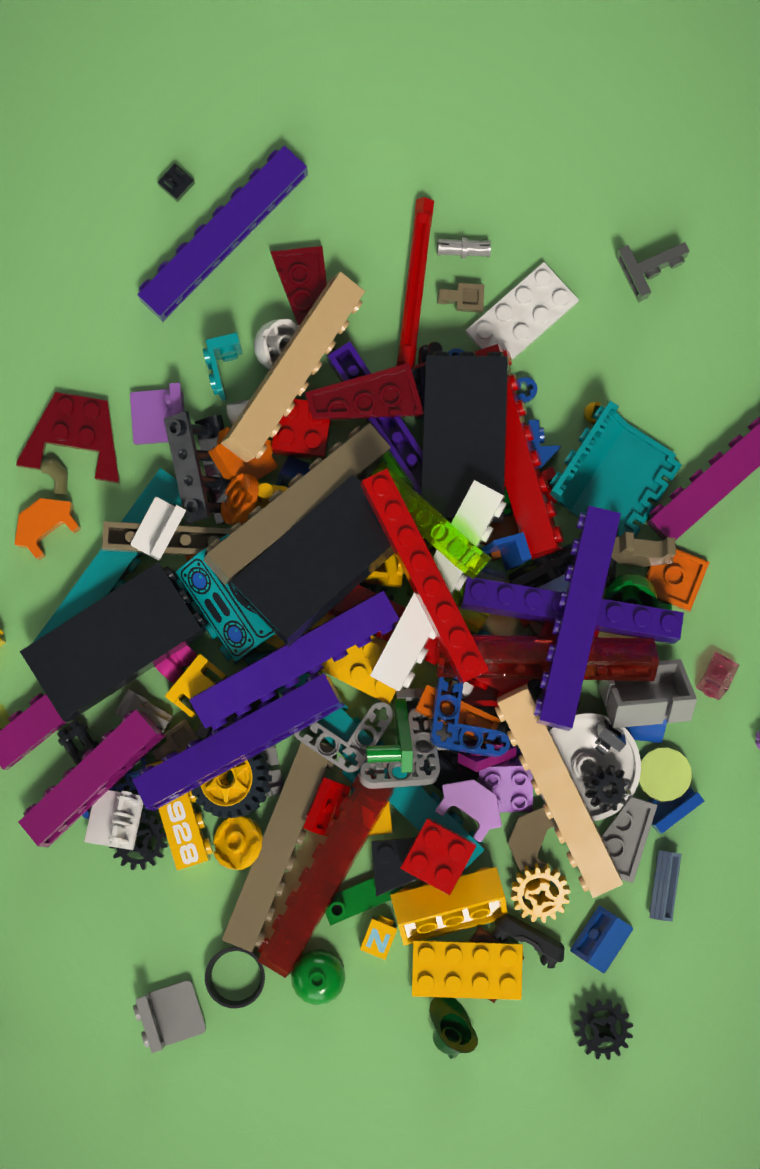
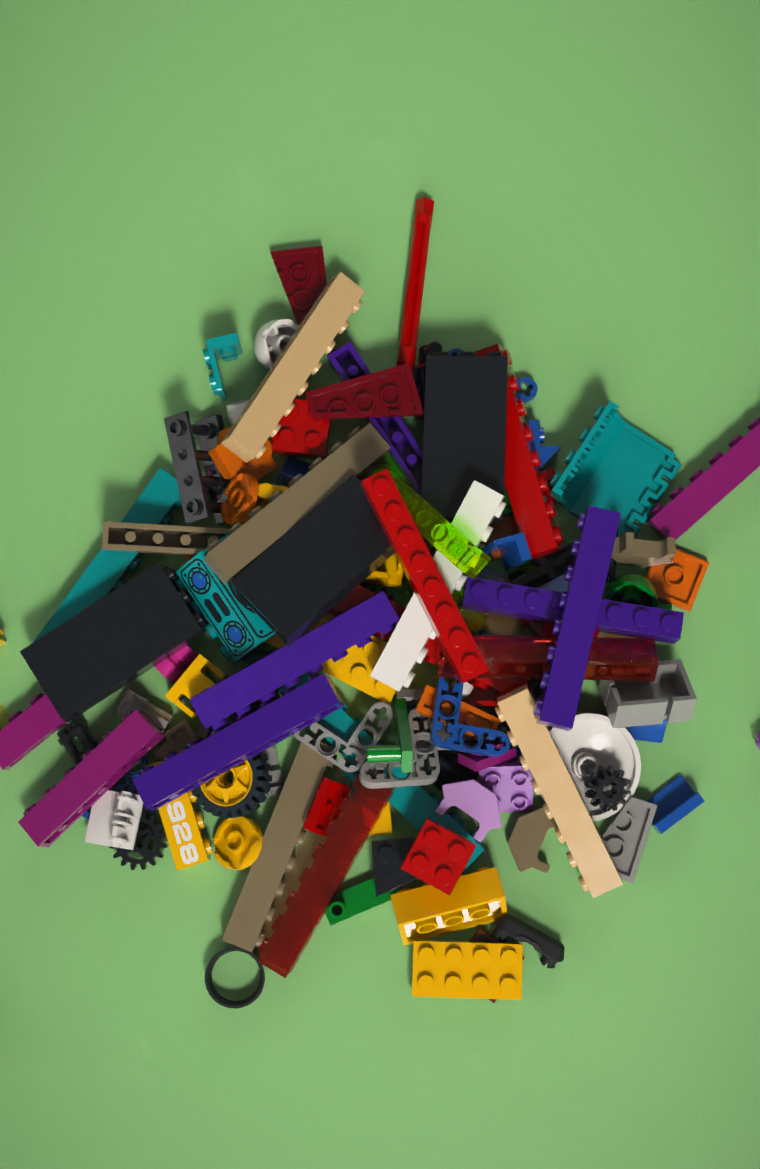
orange piece [14,498,81,560] -> none
dark red wing [16,392,120,484] -> none
olive arm [40,458,68,496] -> none
medium lavender bracket [130,383,185,445] -> none
white panel [131,497,186,560] -> none
light grey bracket [133,980,206,1053] -> none
dark purple brick [137,145,308,322] -> none
black tile [157,163,195,202] -> none
green cylinder [291,949,345,1005] -> none
yellow brick [360,915,397,960] -> none
dark green piece [429,997,478,1059] -> none
light grey pin [437,237,491,258] -> none
dark tan plate [437,283,484,313] -> none
white plate [465,262,579,361] -> none
yellow gear [511,863,570,923] -> none
blue panel [570,905,633,973] -> none
black gear [573,998,633,1060] -> none
yellow hinge [584,402,602,424] -> none
black tile [595,718,626,755] -> none
dark grey bracket [616,242,690,303] -> none
yellowish green tile [639,748,692,802] -> none
sand blue piece [649,850,682,922] -> none
clear pink bracket [696,652,739,700] -> none

